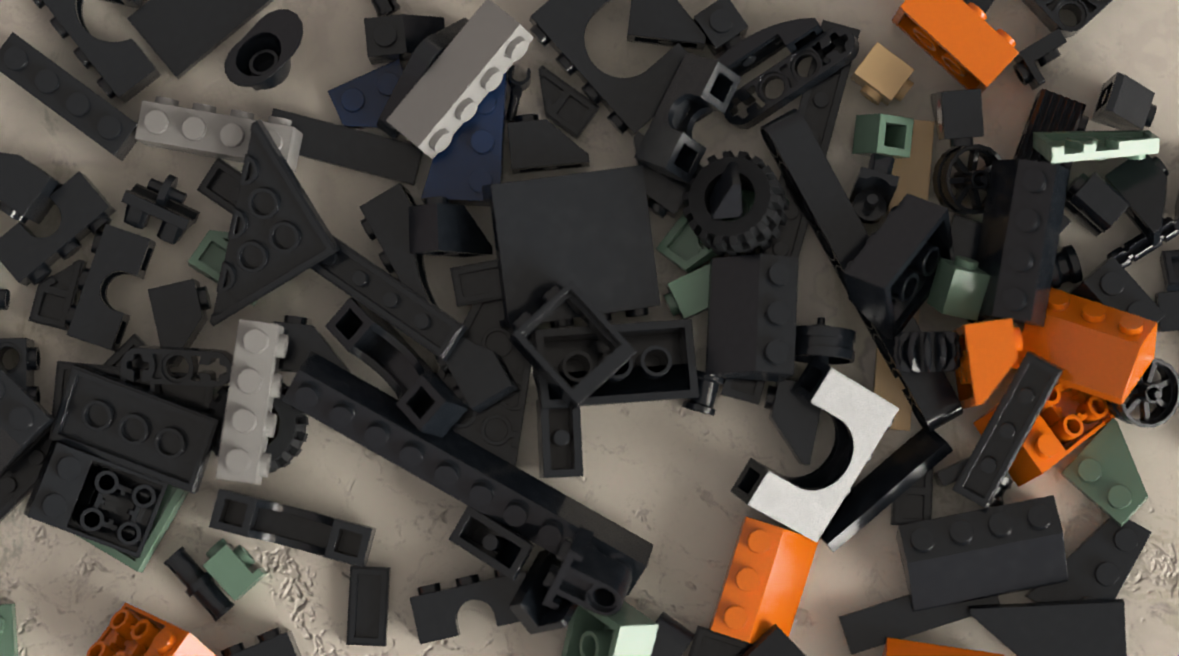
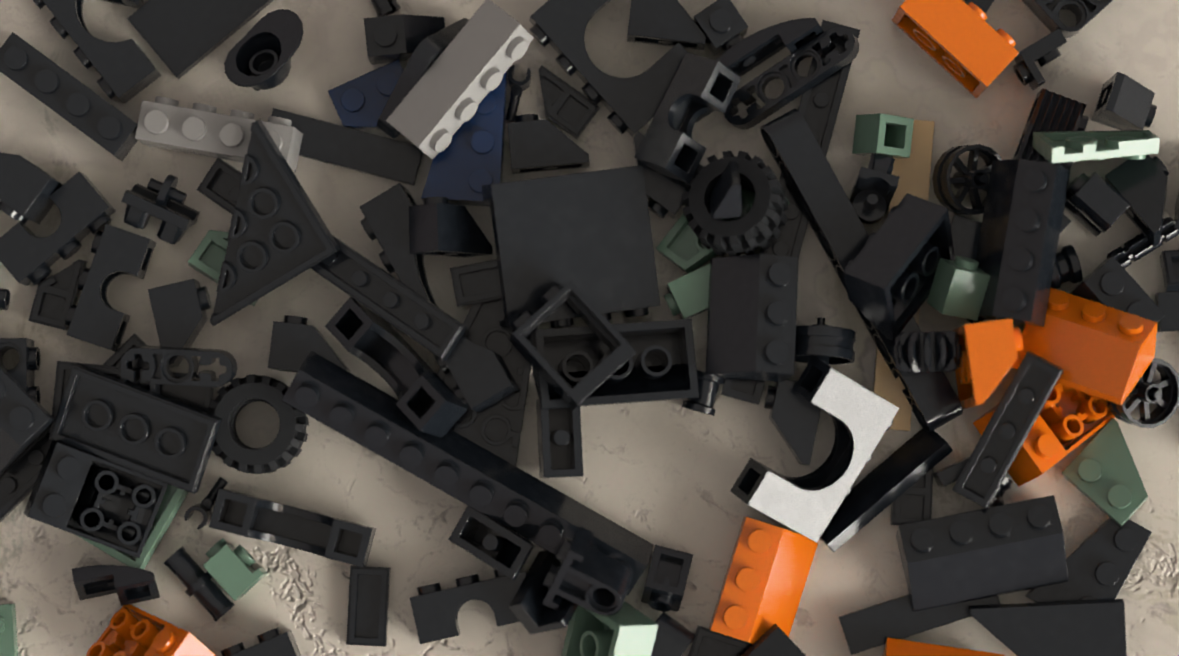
light grey brick [216,319,288,484] -> none
tan brick [850,42,915,106] -> none
black slope [931,89,984,147] -> none
none -> black slope [72,565,160,606]
none -> black hand [184,477,228,529]
none -> black bracket [641,545,693,612]

